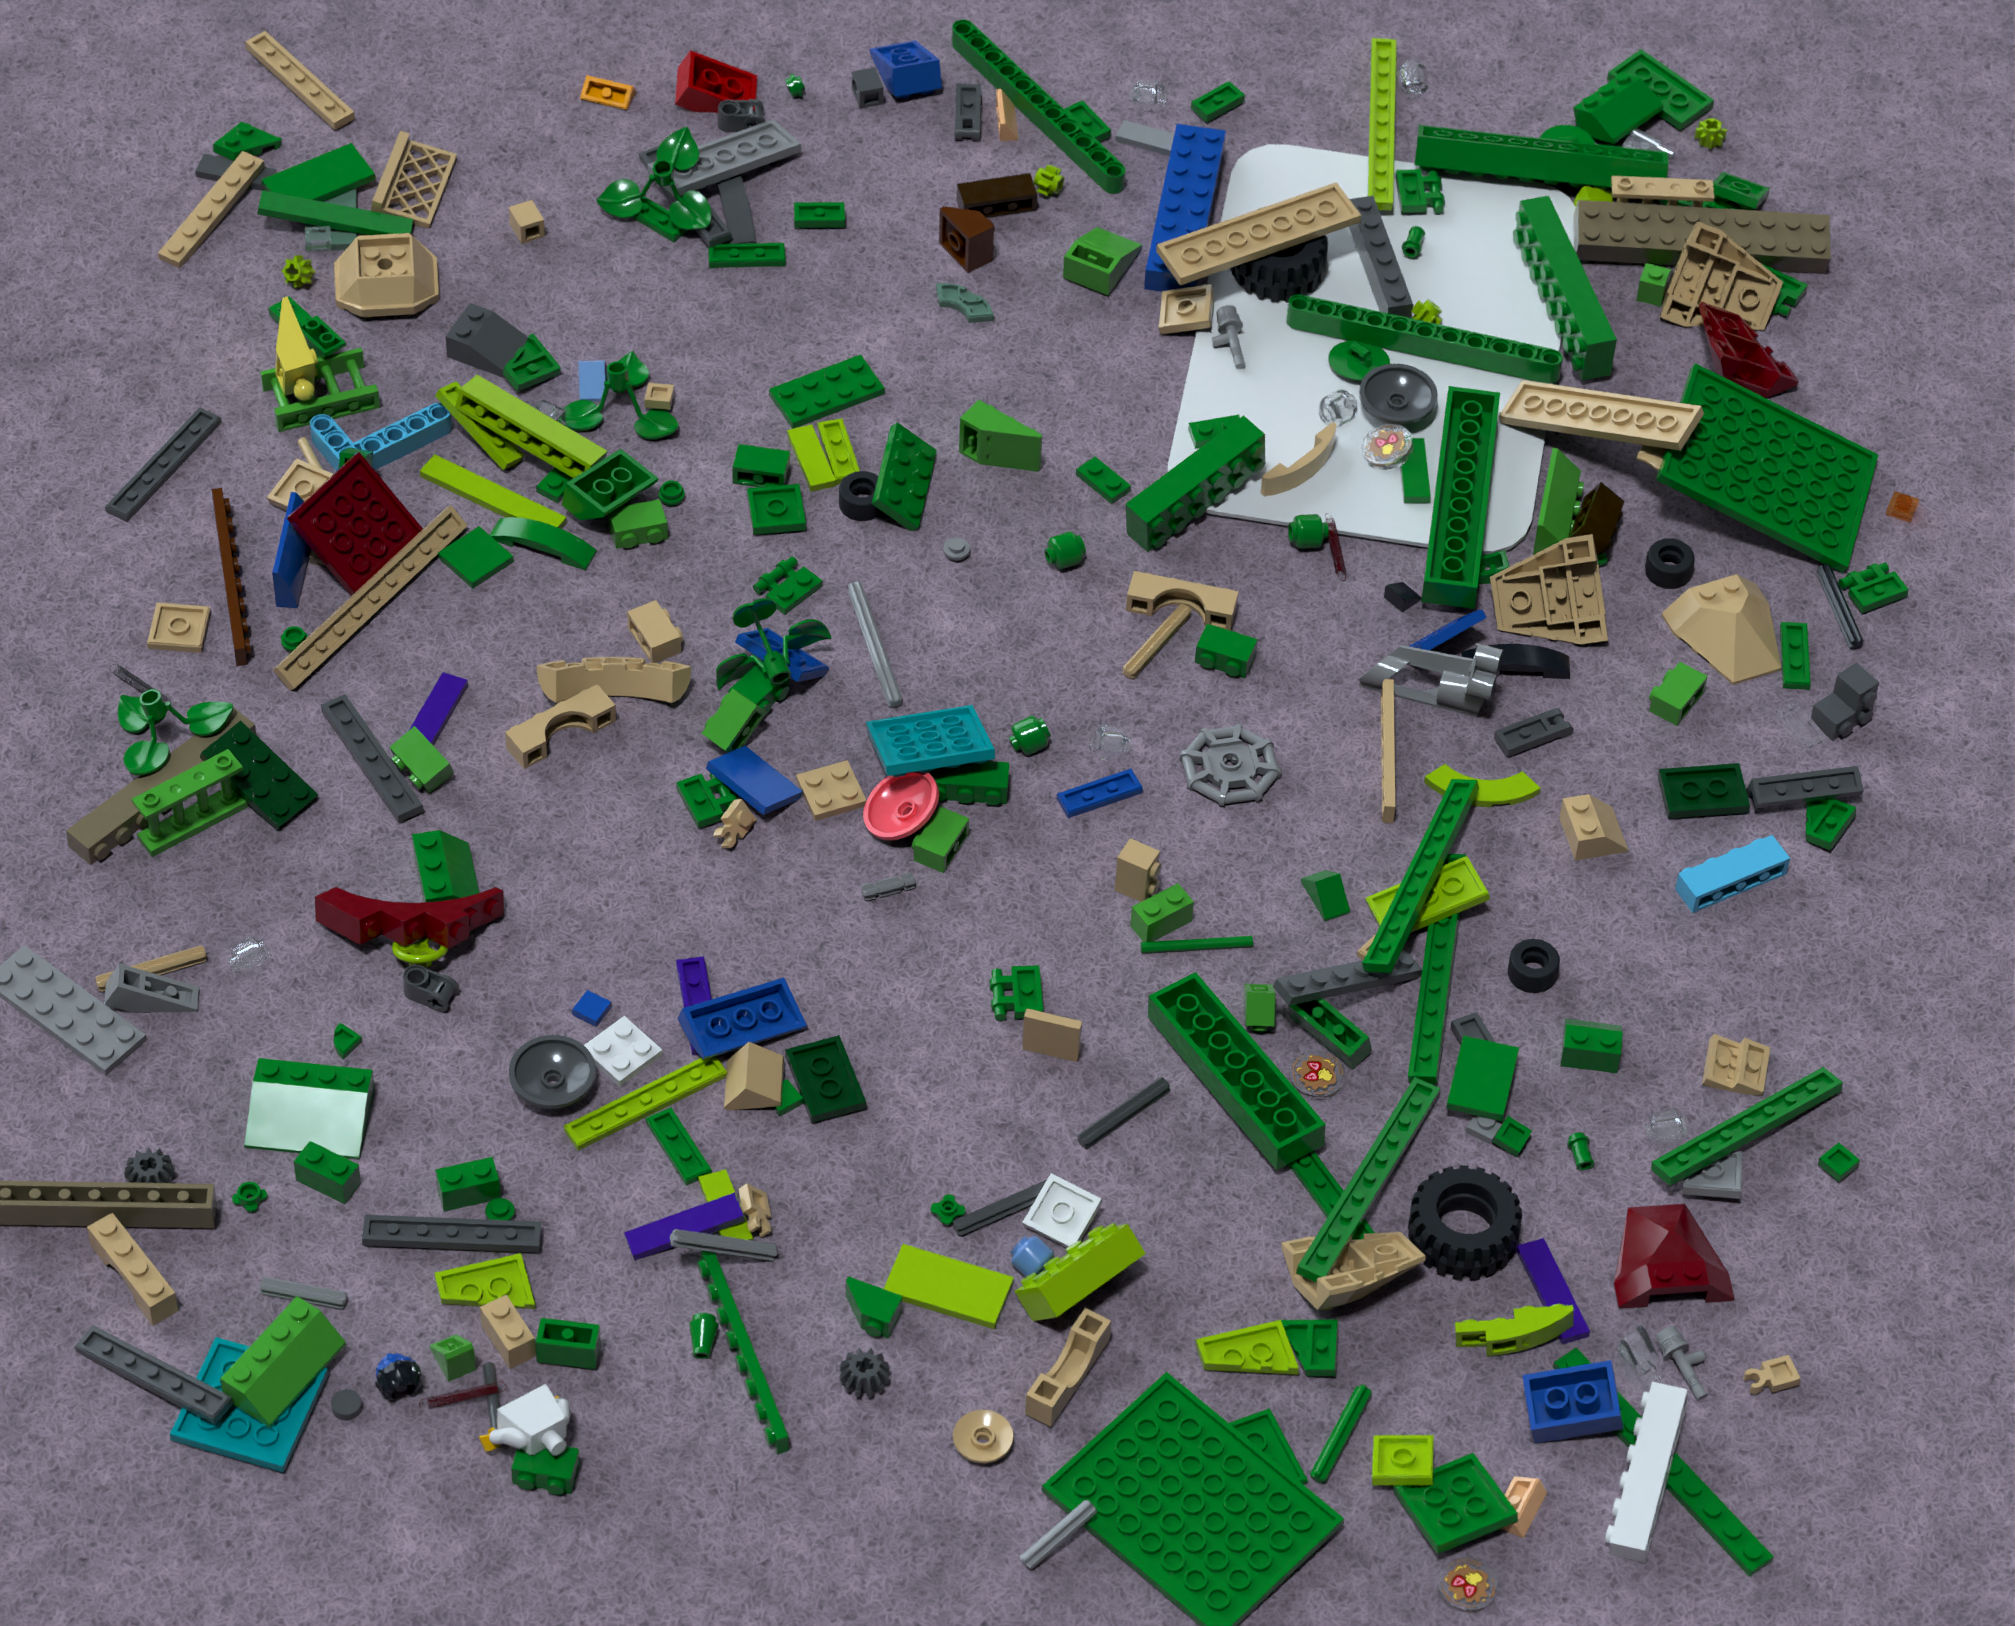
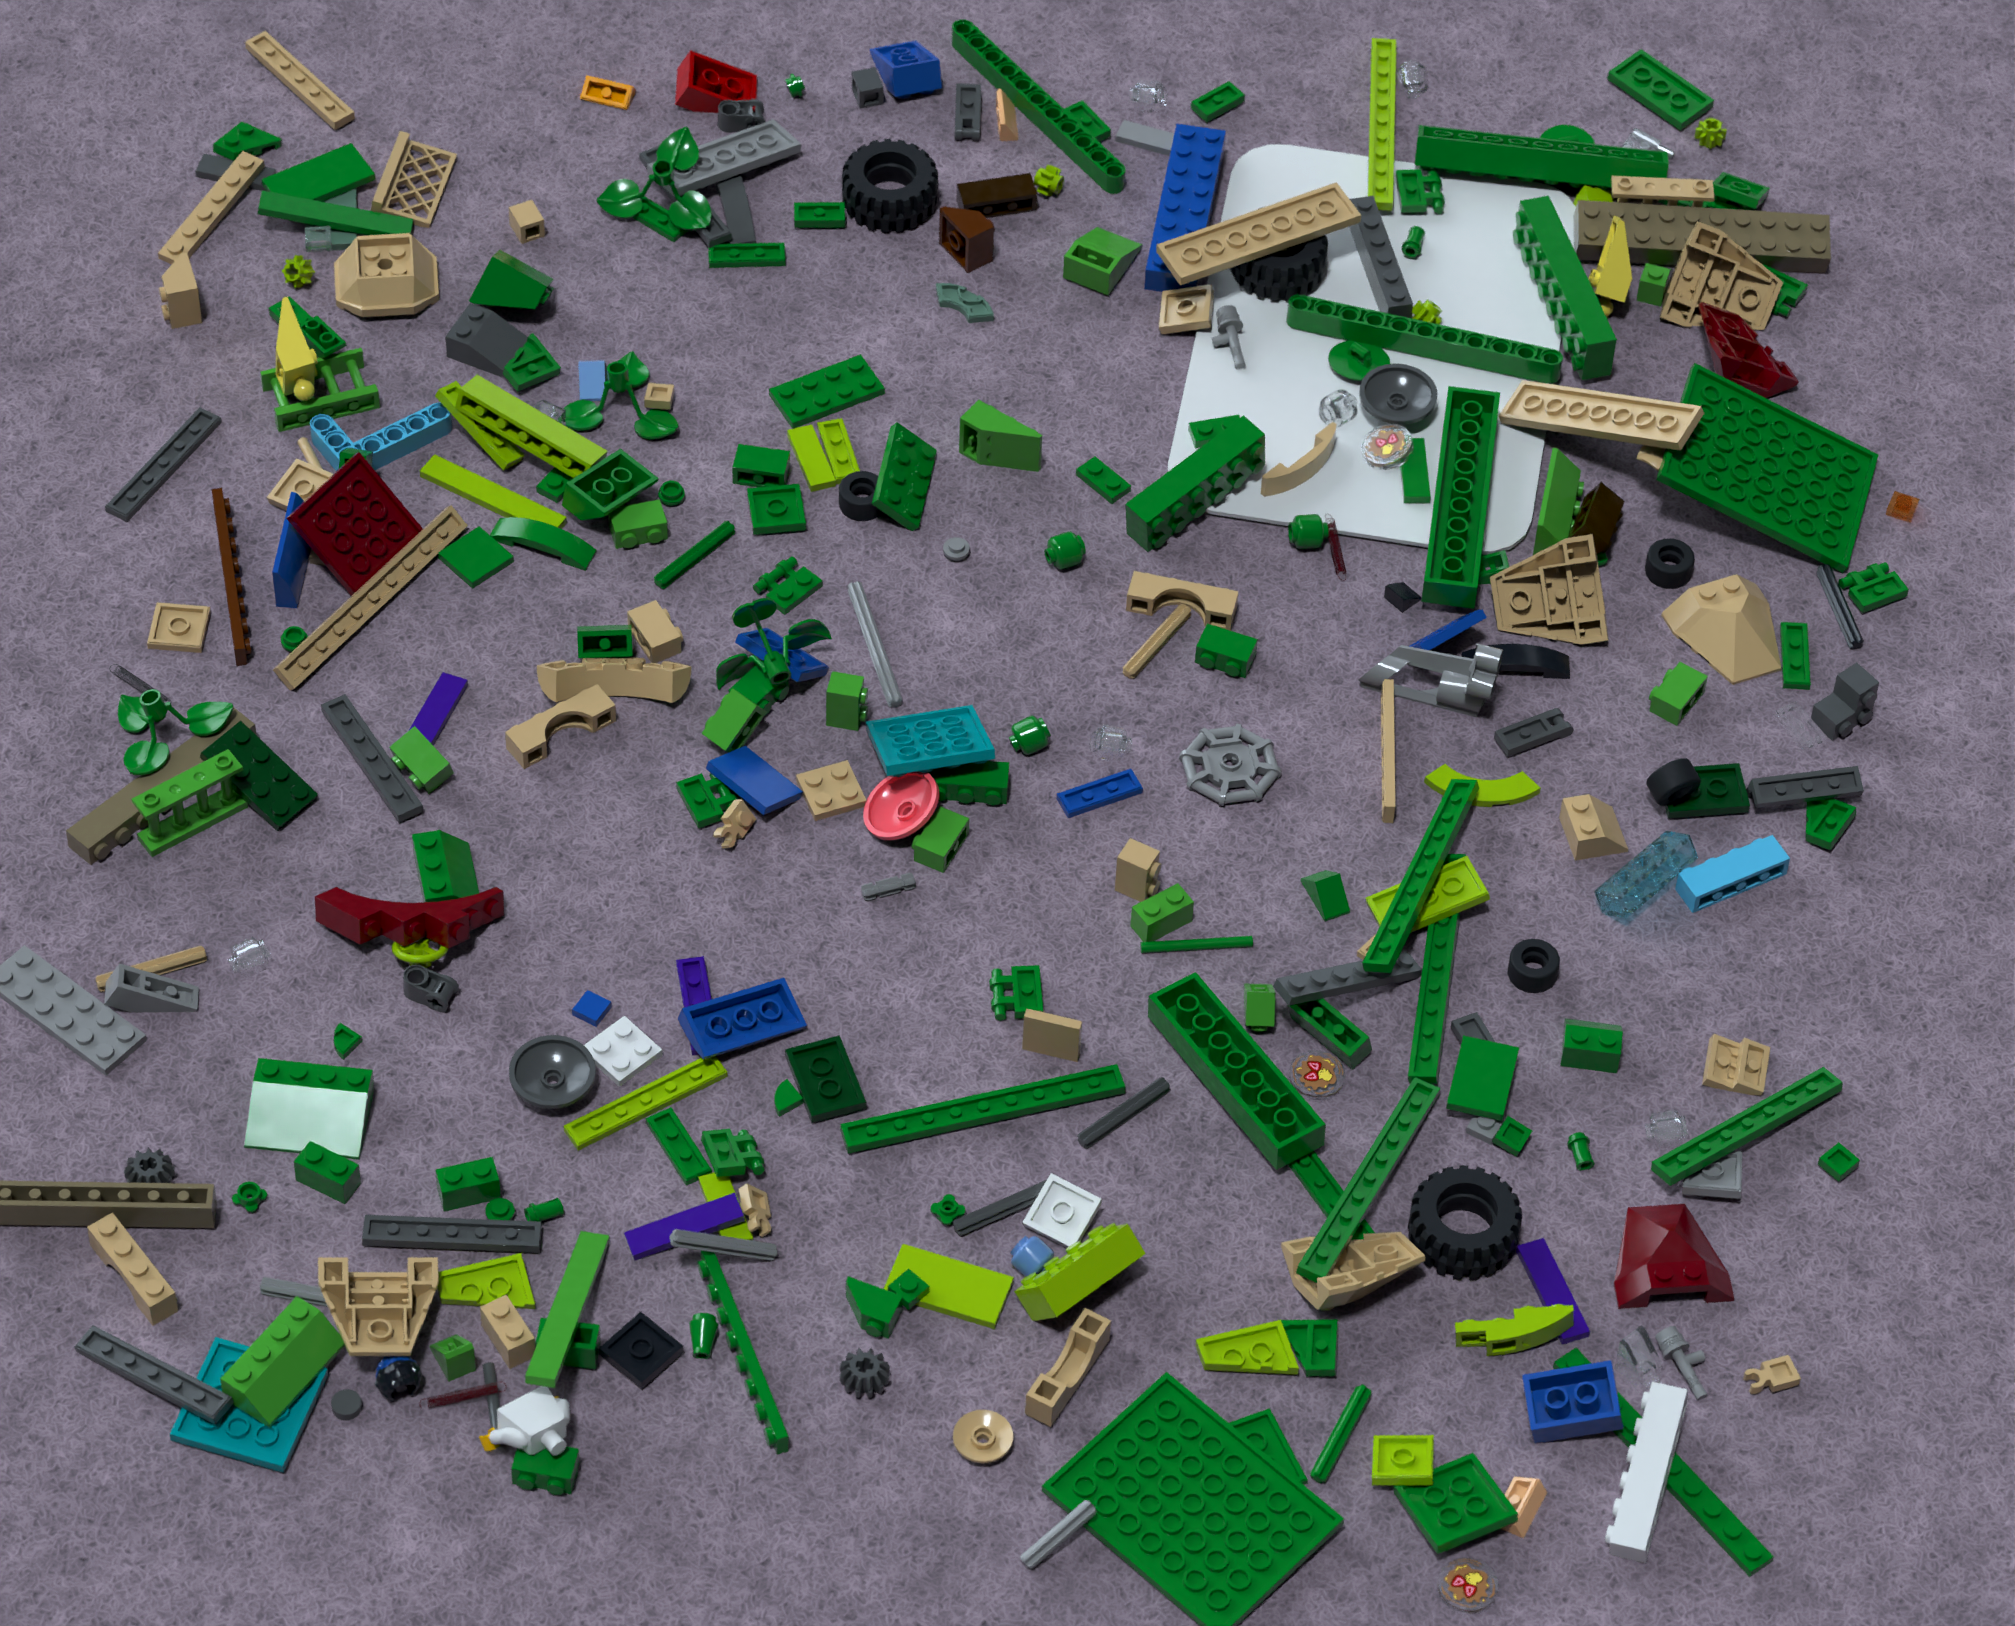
tan slope [724,1042,784,1110] -> none
green slope [1573,73,1664,144] -> none
none -> tan slope [159,252,202,329]
none -> tan wedge [318,1257,438,1356]
none -> green slope [469,249,554,309]
none -> green pin [524,1197,564,1222]
none -> bright green tile [525,1231,609,1388]
none -> green brick [577,625,633,658]
none -> black plate [599,1312,684,1389]
none -> green axle [654,521,735,589]
none -> green plate [701,1129,765,1177]
none -> bright green brick [826,671,868,731]
none -> green plate [840,1064,1126,1154]
none -> black tyre [842,139,938,233]
none -> green plate [888,1268,930,1310]
none -> light yellow slope [1589,216,1632,317]
none -> clear light blue brick [1594,831,1698,919]
none -> black tyre [1646,758,1701,806]

